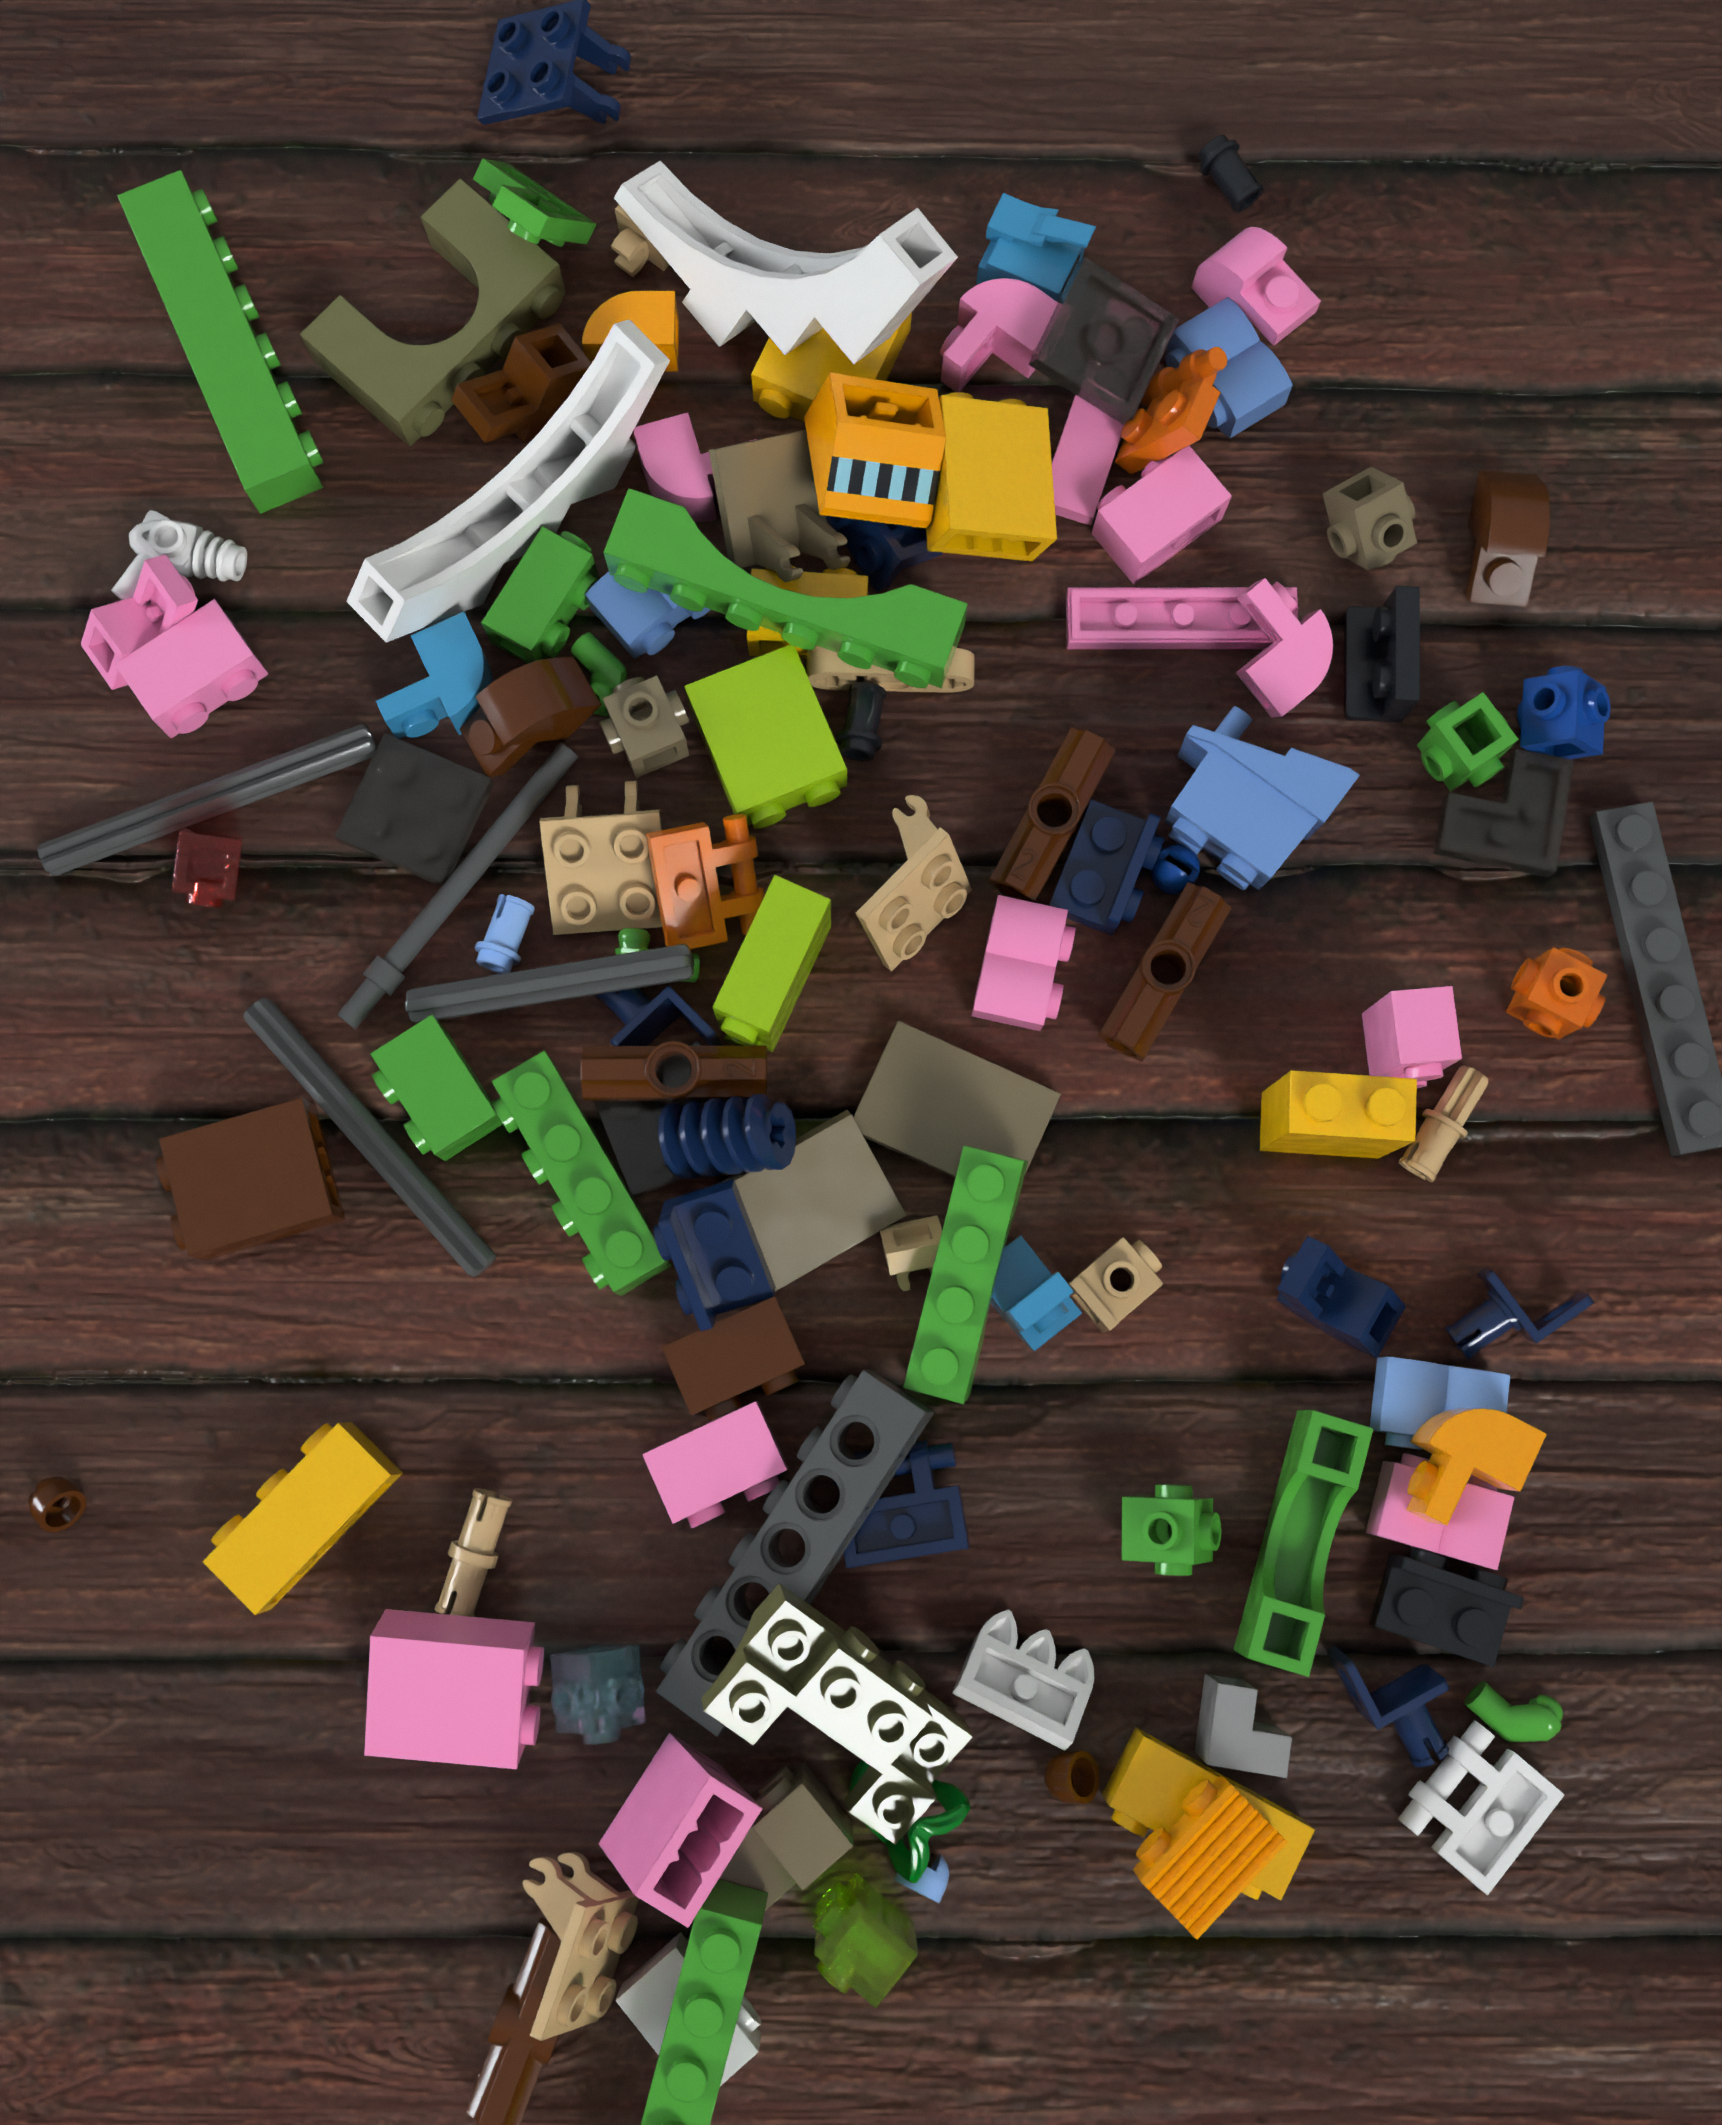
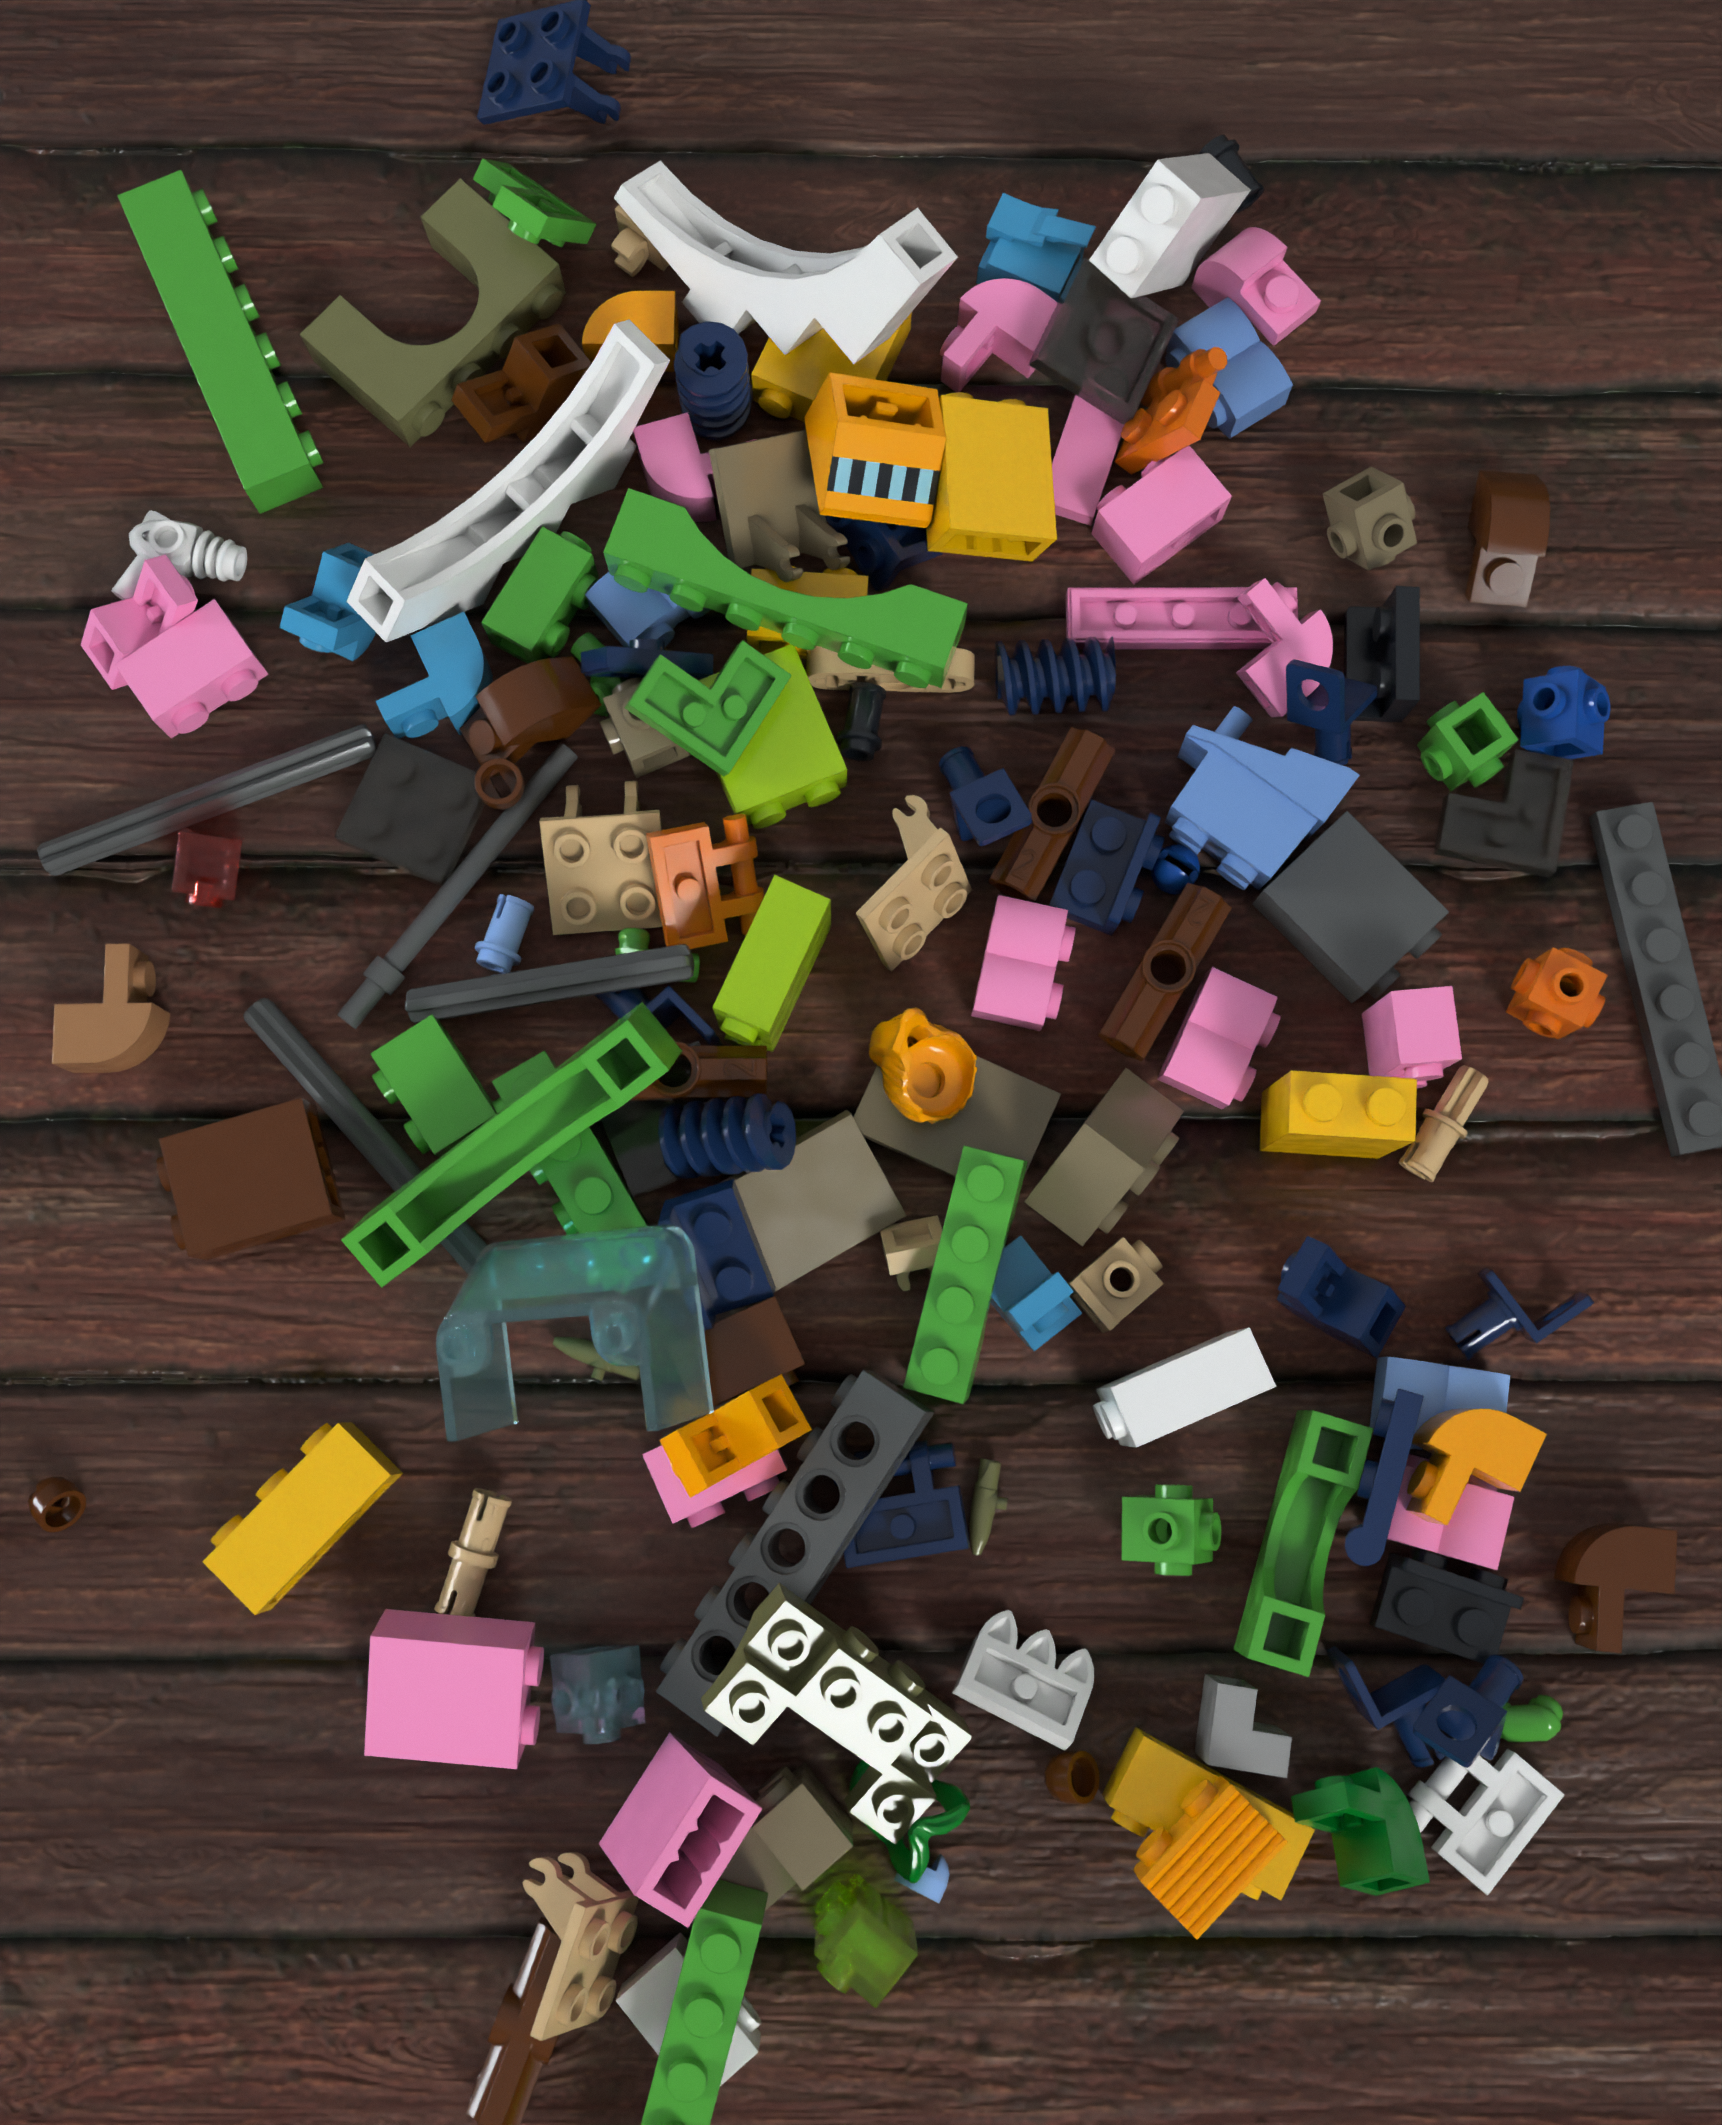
none -> medium nougat brick [52,944,170,1073]
none -> dark azure brick [279,543,376,661]
none -> bright green arch [341,1002,682,1288]
none -> clear light blue windscreen [436,1224,714,1442]
none -> reddish brown hinge [475,758,525,810]
none -> olive helmet [553,1337,645,1381]
none -> dark blue plate [581,639,713,680]
none -> bright green plate [624,641,792,777]
none -> light orange brick [659,1374,812,1498]
none -> dark blue piece [674,321,752,440]
none -> light orange hair [869,1007,977,1124]
none -> dark blue bracket [939,746,1032,846]
none -> olive helmet [969,1458,1008,1555]
none -> dark blue piece [994,636,1116,716]
none -> dark tan brick [1024,1068,1184,1246]
none -> white brick [1089,153,1251,298]
none -> white brick [1093,1327,1276,1448]
none -> bright pink brick [1157,967,1281,1109]
none -> dark grey brick [1252,811,1449,1004]
none -> dark blue bracket [1286,659,1377,765]
none -> green brick [1291,1767,1430,1896]
none -> dark blue plate [1345,1389,1424,1566]
none -> dark blue bracket [1413,1654,1524,1768]
none -> reddish brown brick [1554,1523,1678,1654]

